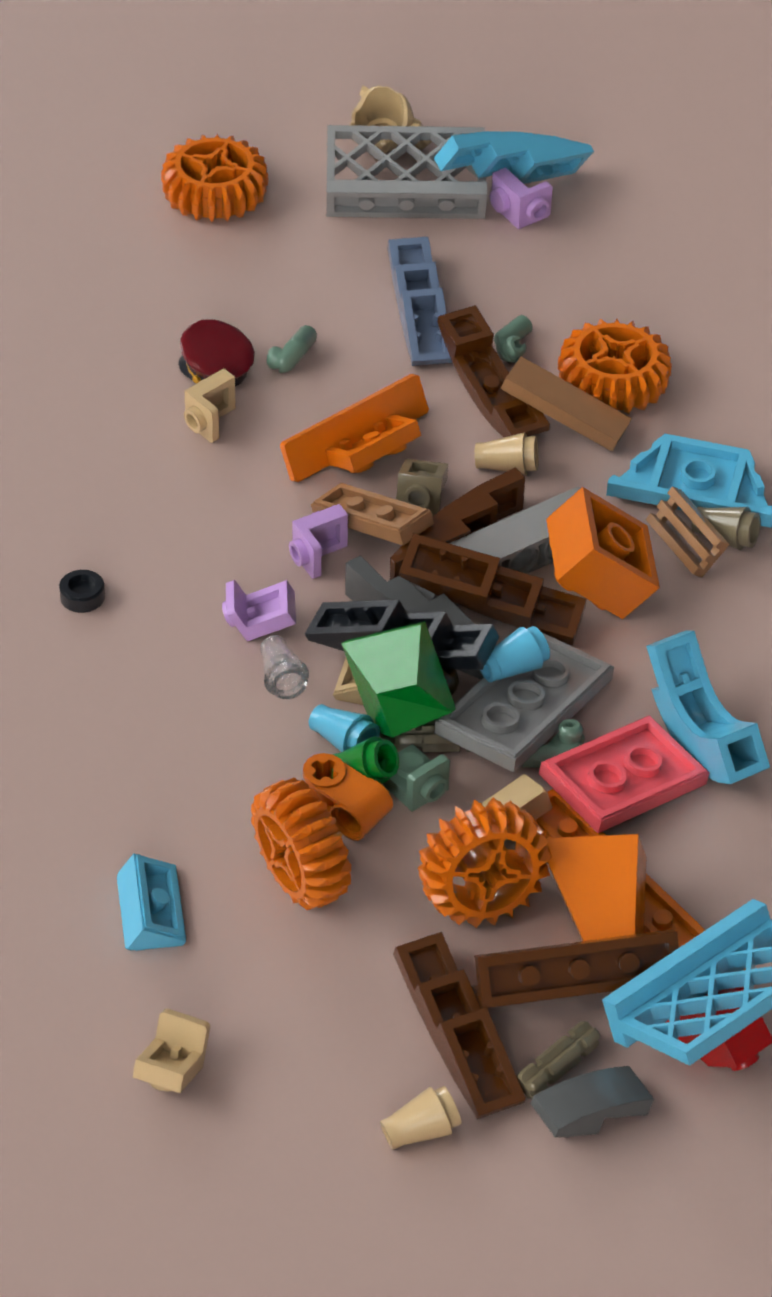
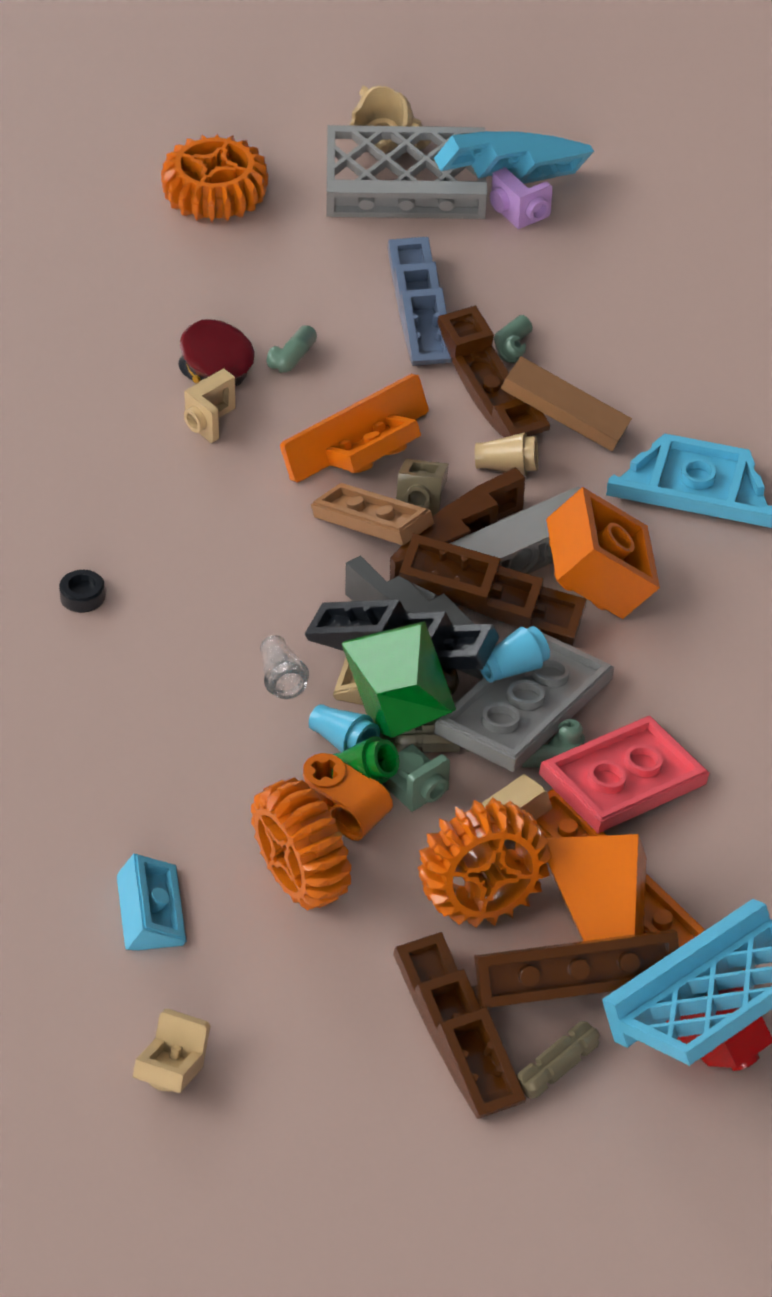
lavender bracket [222,580,296,642] -> none
lavender bracket [289,504,348,579] -> none
tan cone [380,1086,462,1150] -> none
dark grey slope [531,1066,654,1138] -> none
orange gear [557,319,672,415] -> none
medium nougat tile [645,486,730,578] -> none
medium azure arch [646,630,770,784] -> none
dark tan cone [692,506,761,550] -> none

